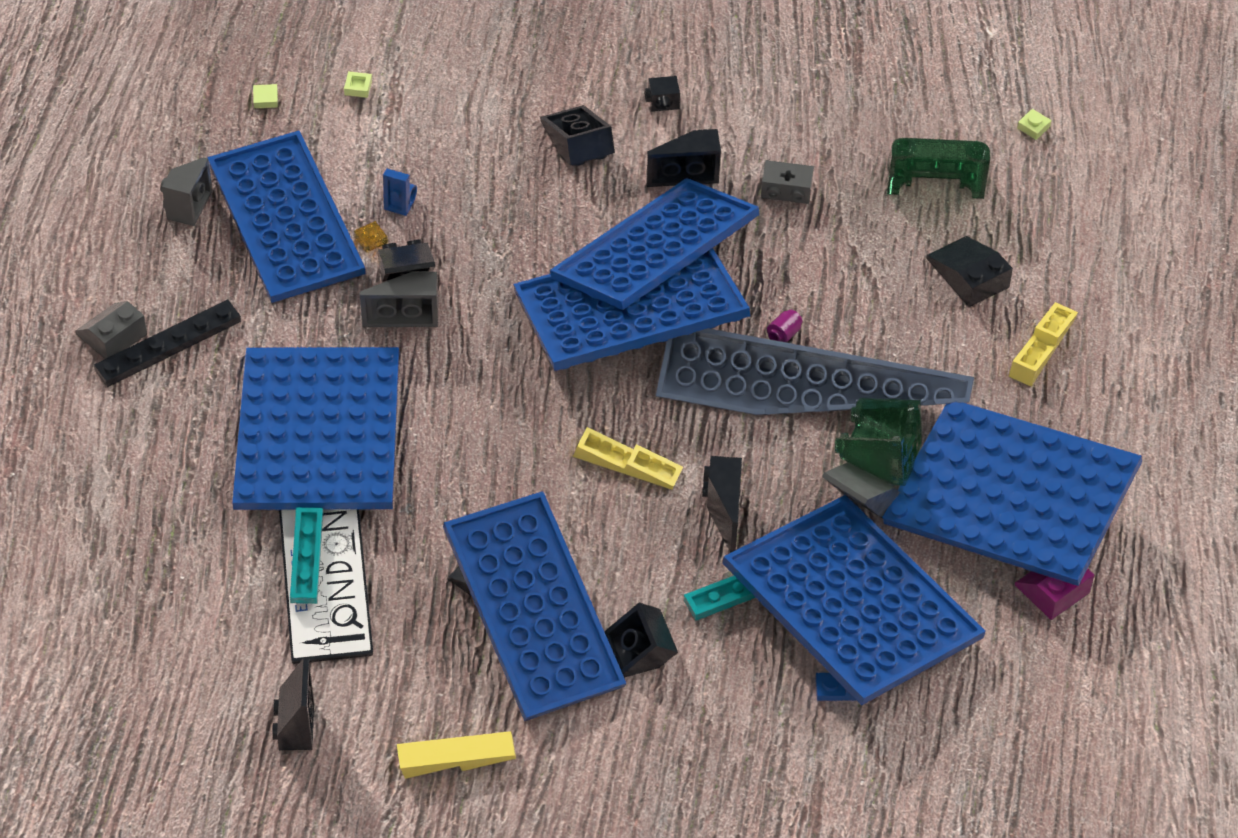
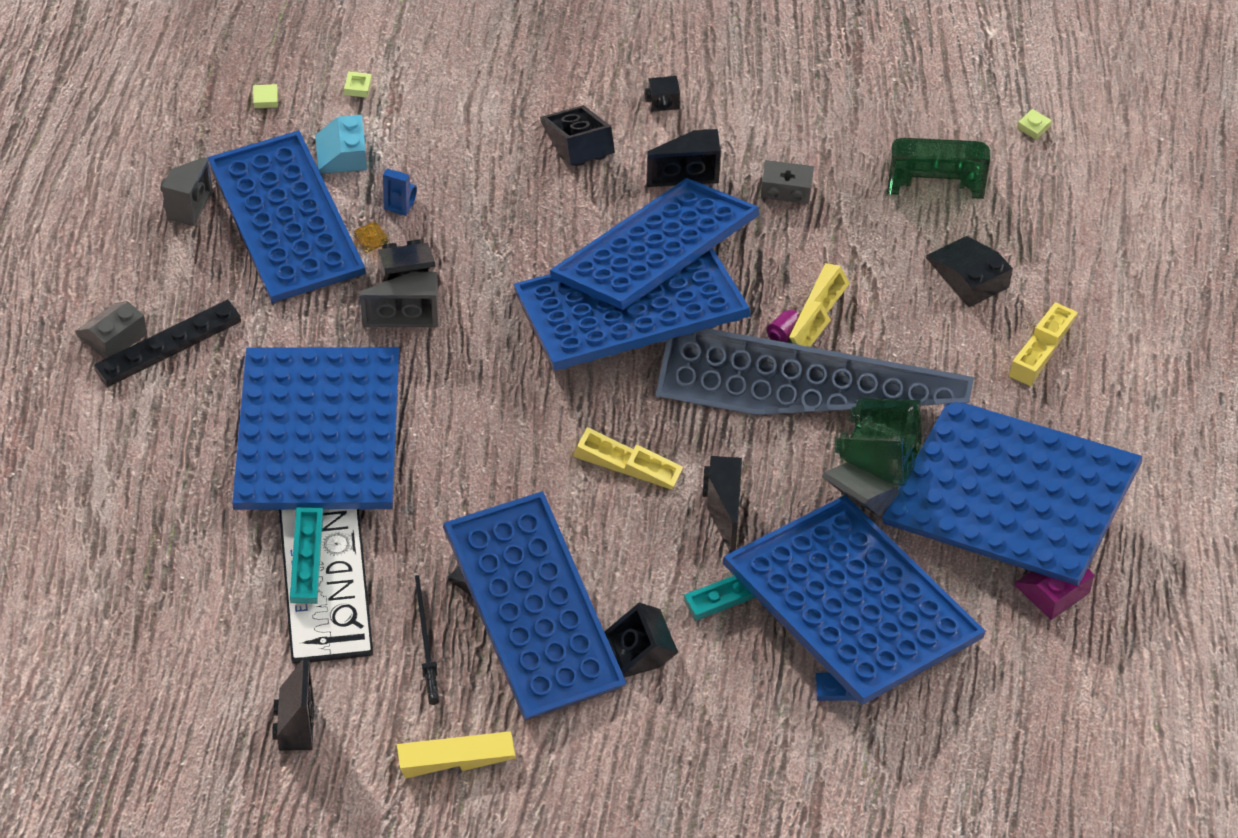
none -> medium azure slope [315,115,367,174]
none -> black sword [415,575,439,705]
none -> light yellow slope [789,263,850,347]

